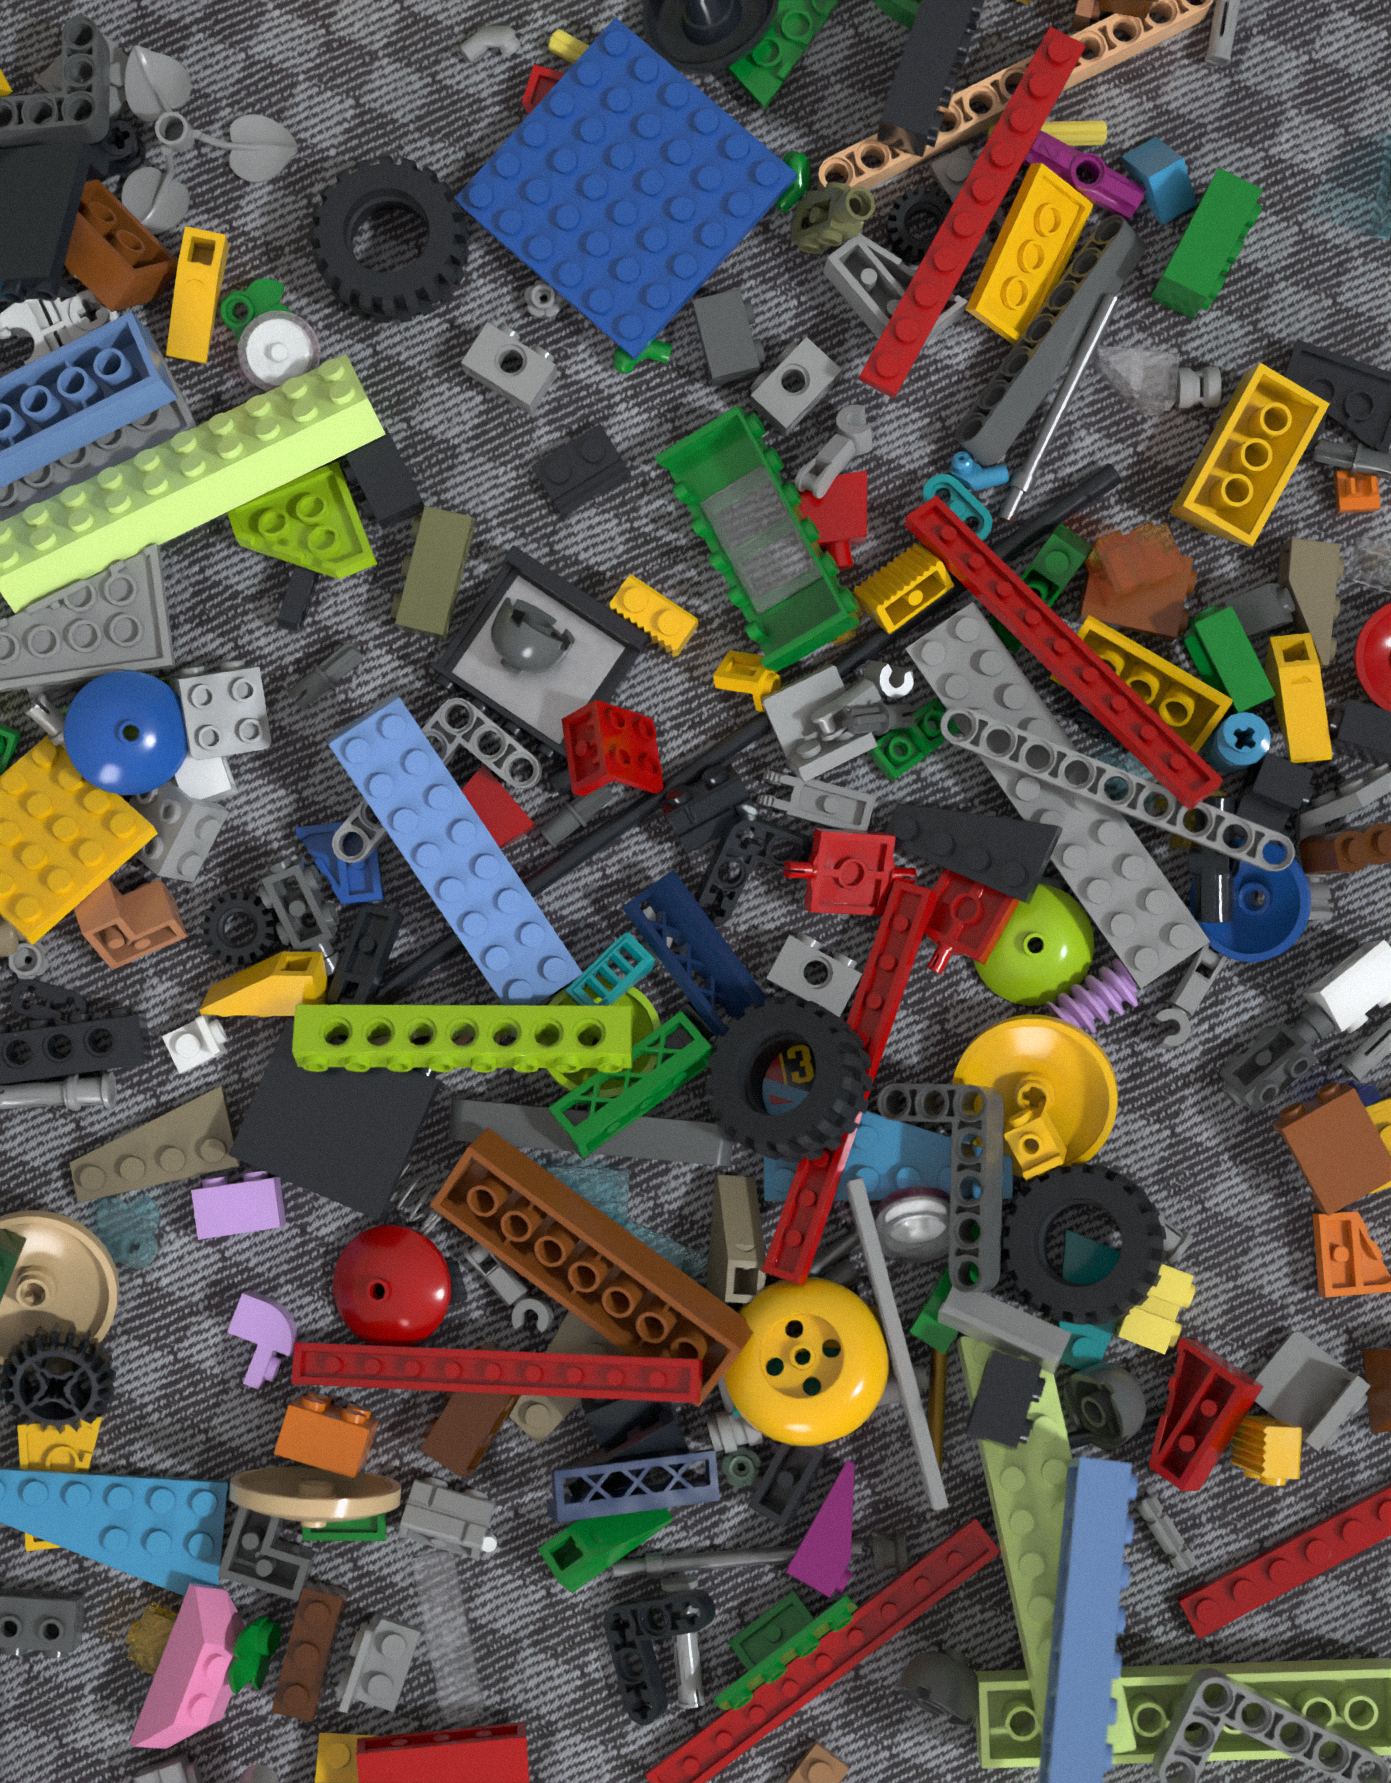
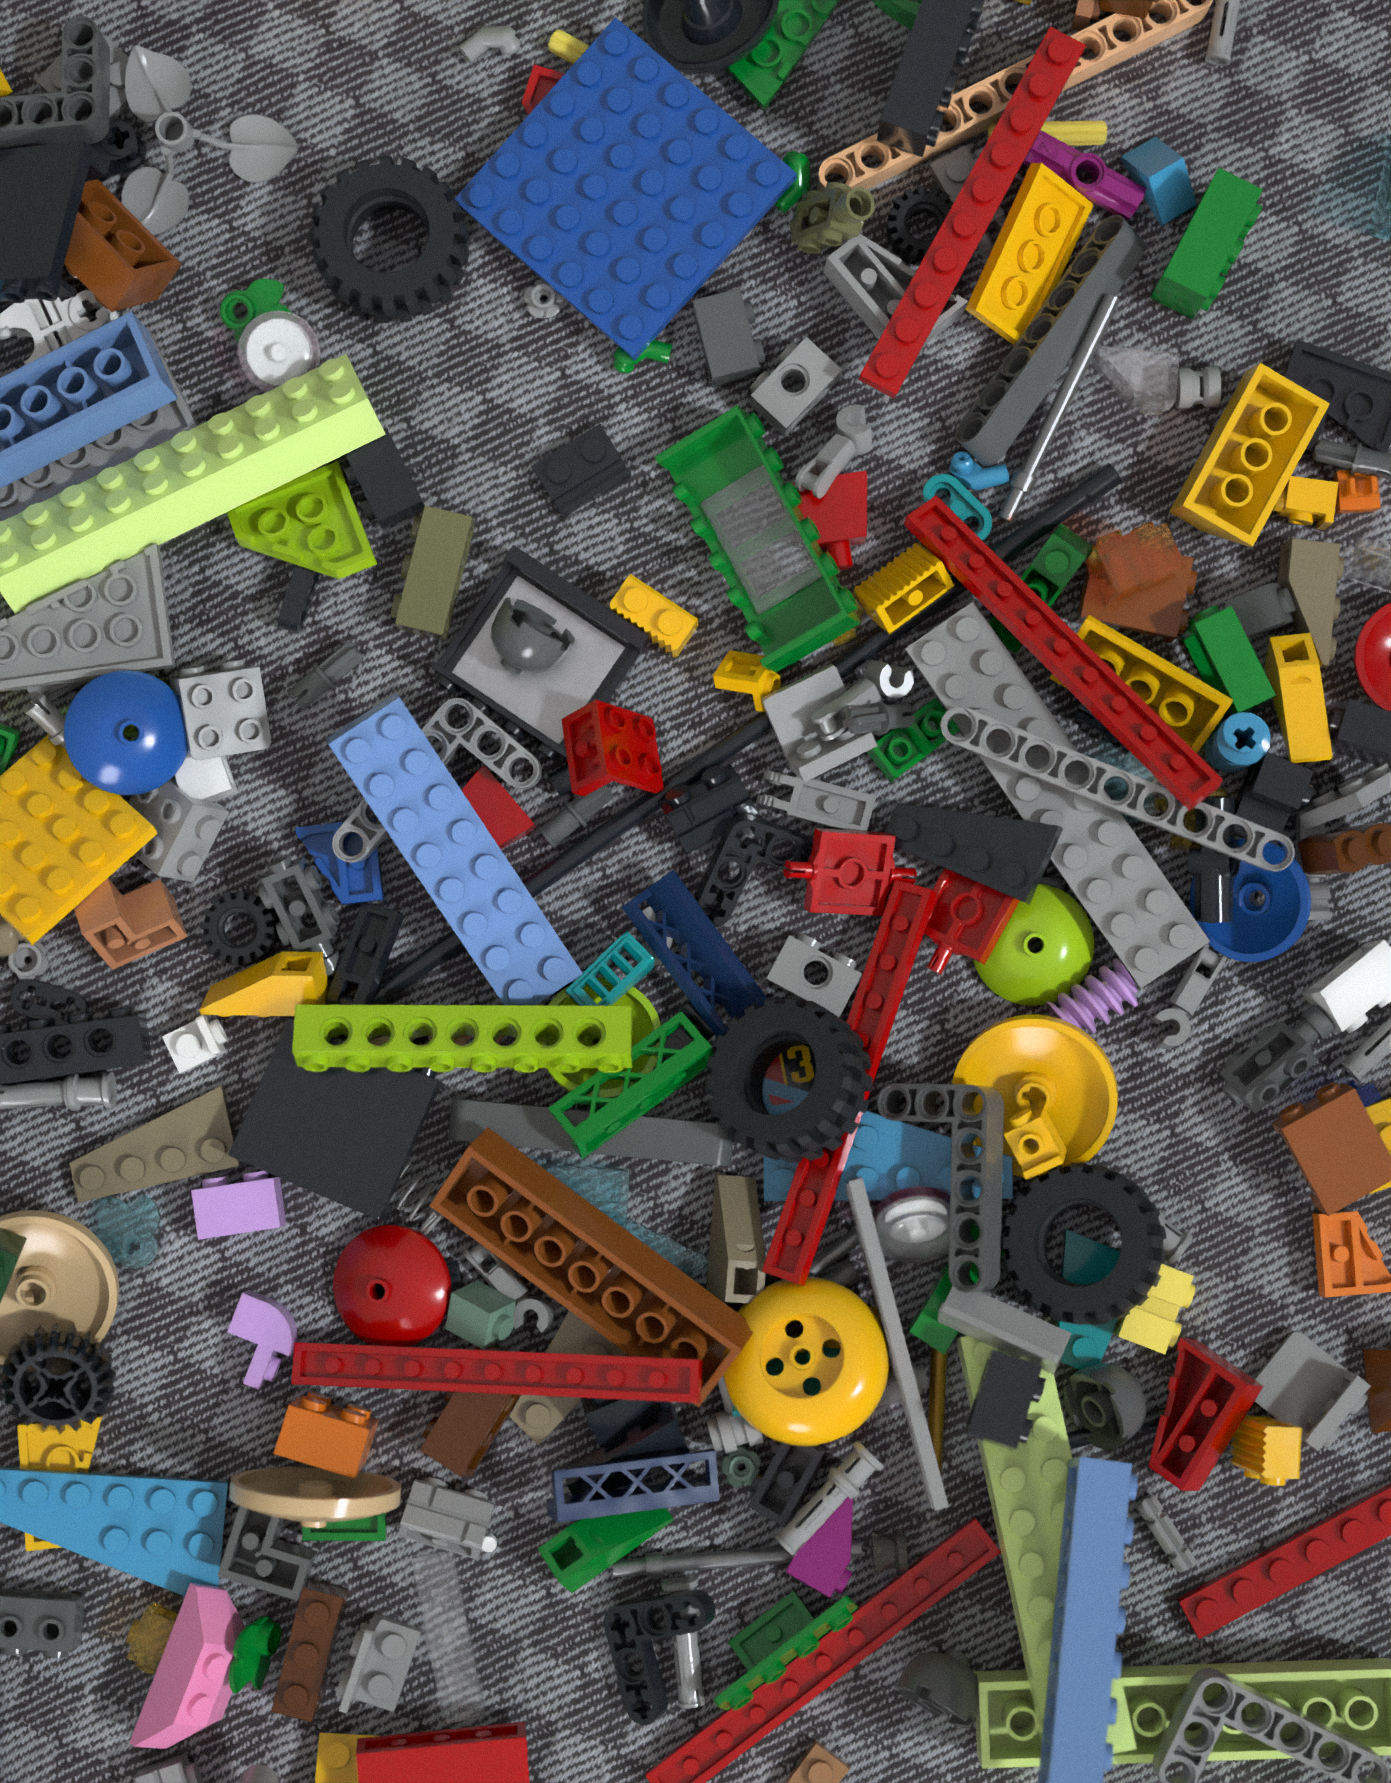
yellow slope [166,226,229,365] -> none
light grey brick [461,322,558,415] -> none
none -> sand green brick [445,1280,516,1350]
none -> light grey pin [775,1440,885,1556]
none -> yellow brick [1272,476,1338,530]

